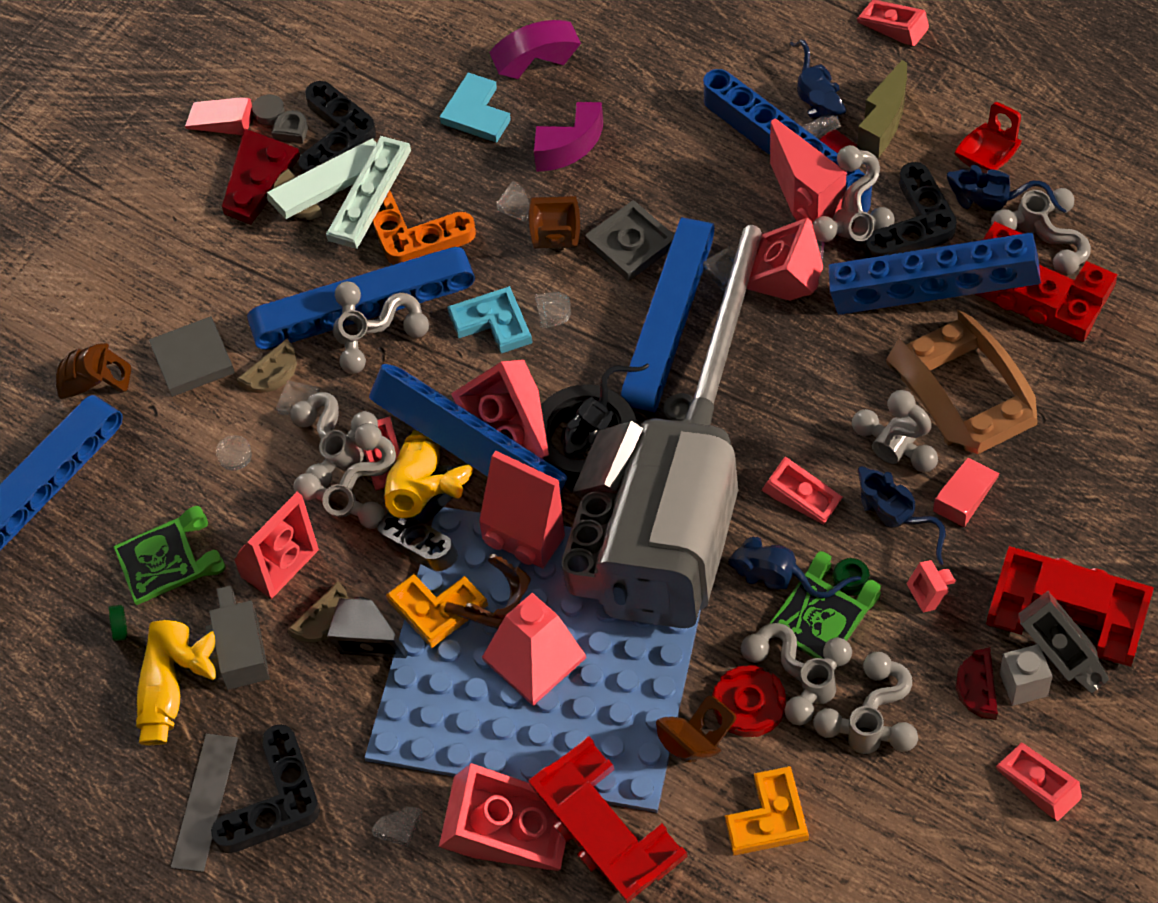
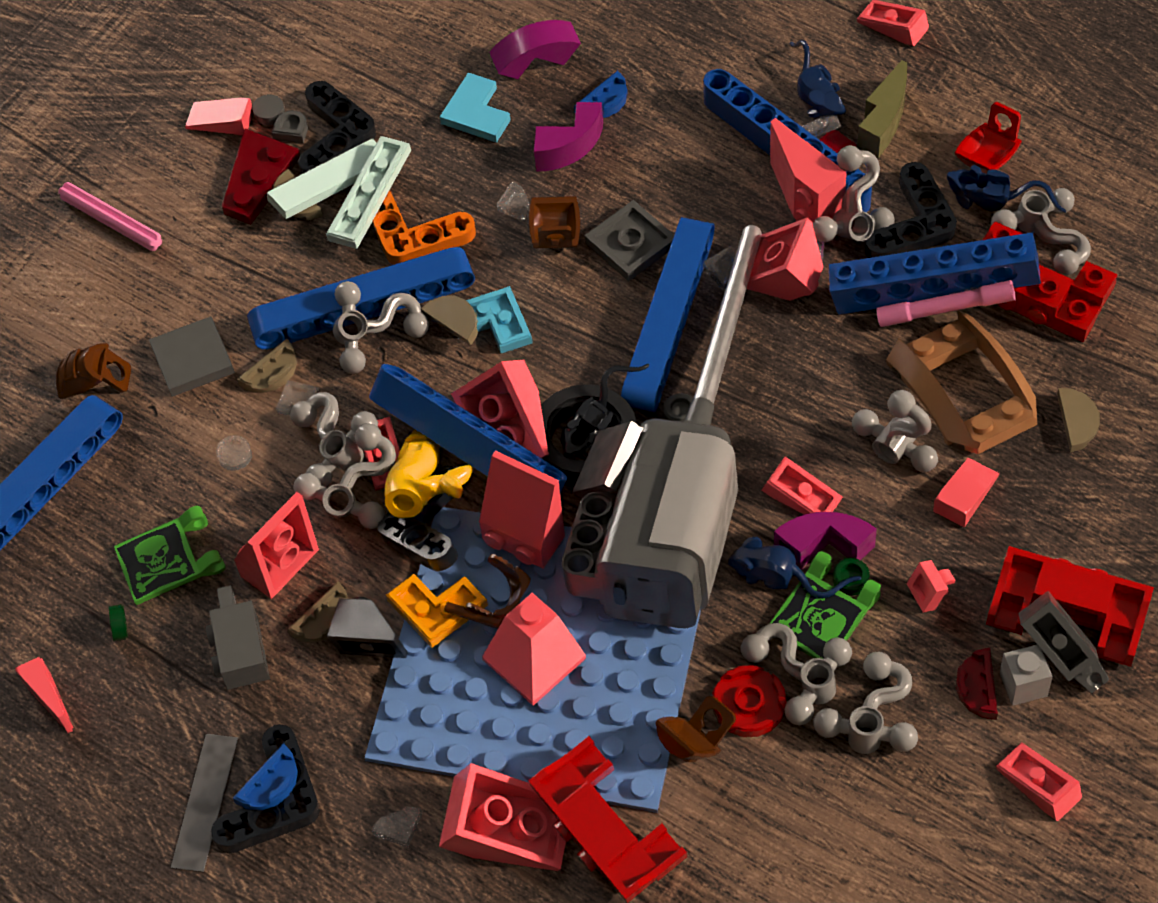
yellow piece [136,620,216,746] -> none
clear tile [535,292,571,328] -> none
light orange tile [725,766,809,856] -> none
dark blue animal [858,466,946,565] -> none
none -> coral slope [15,657,74,733]
none -> bright pink axle [58,182,162,251]
none -> blue tile [233,743,298,810]
none -> dark tan tile [421,295,478,345]
none -> blue tile [574,70,628,118]
none -> magenta brick [774,512,877,569]
none -> bright pink piece [877,280,1015,327]
none -> dark tan tile [1057,388,1100,453]

